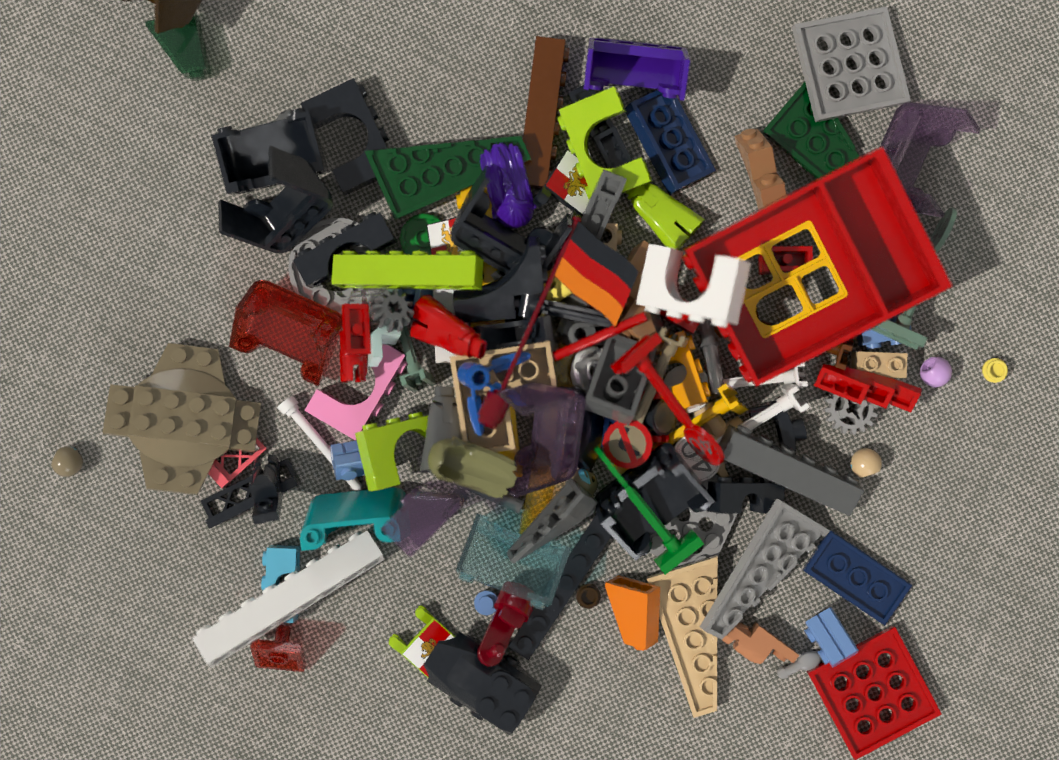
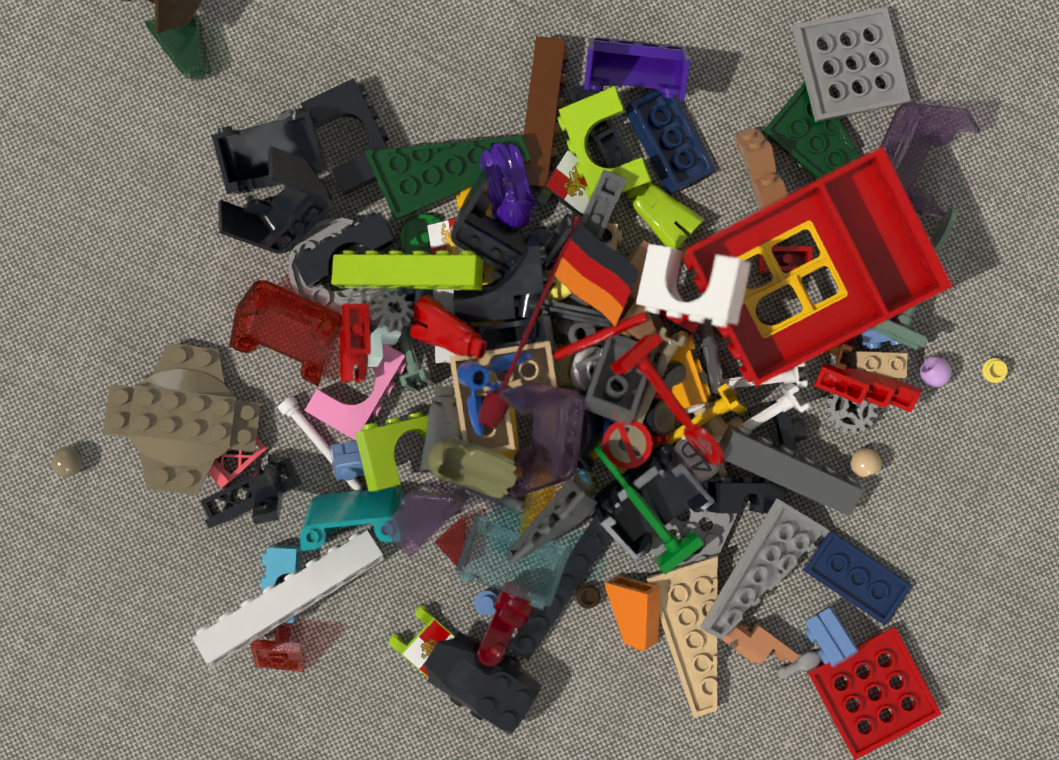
none -> clear red slope [435,516,466,568]

